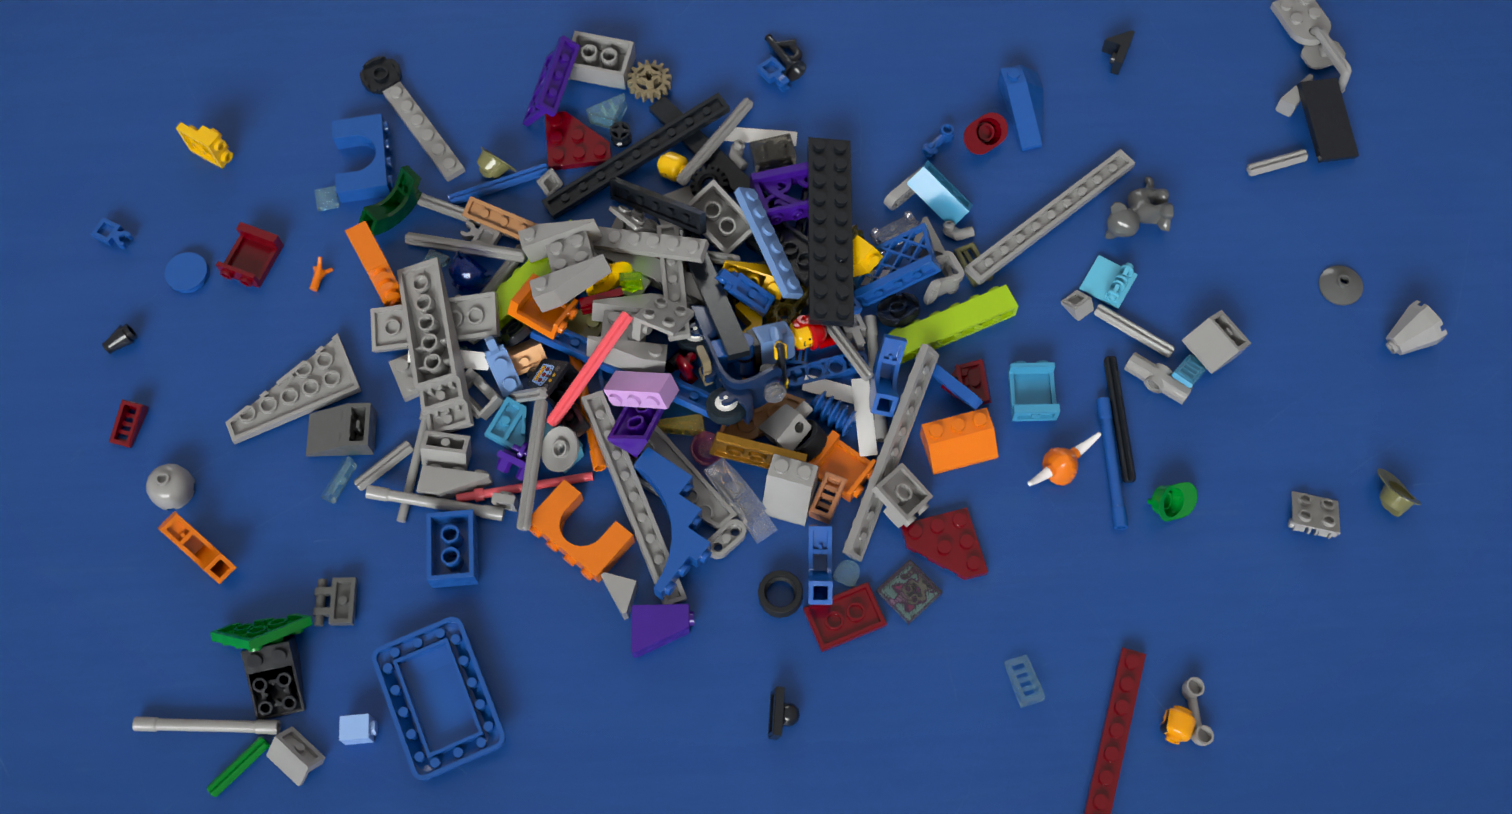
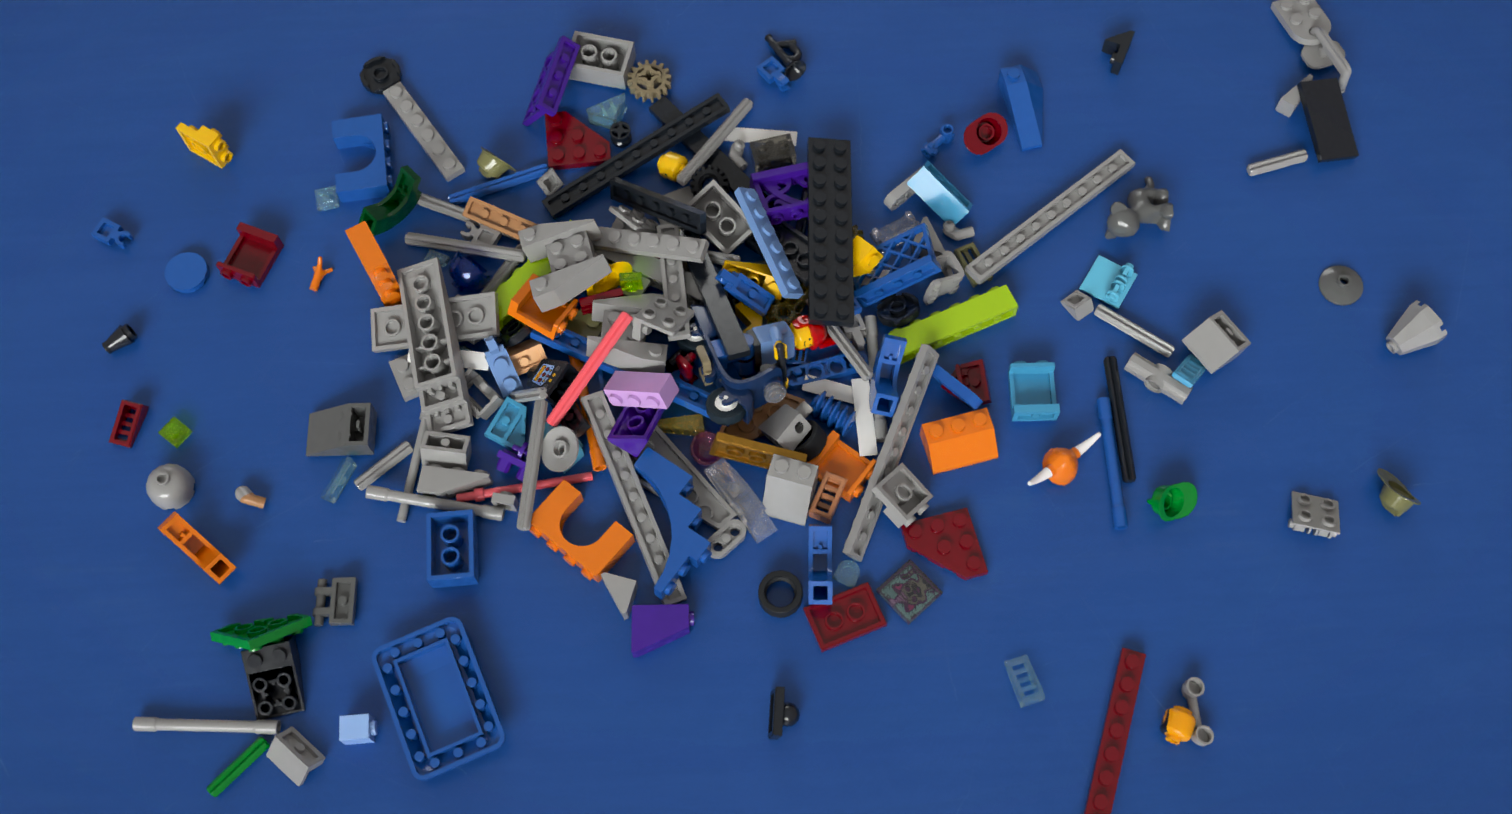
light grey wing [225,333,362,444] -> none
none -> clear neon green plate [158,417,192,448]
none -> medium nougat arm [235,486,266,509]

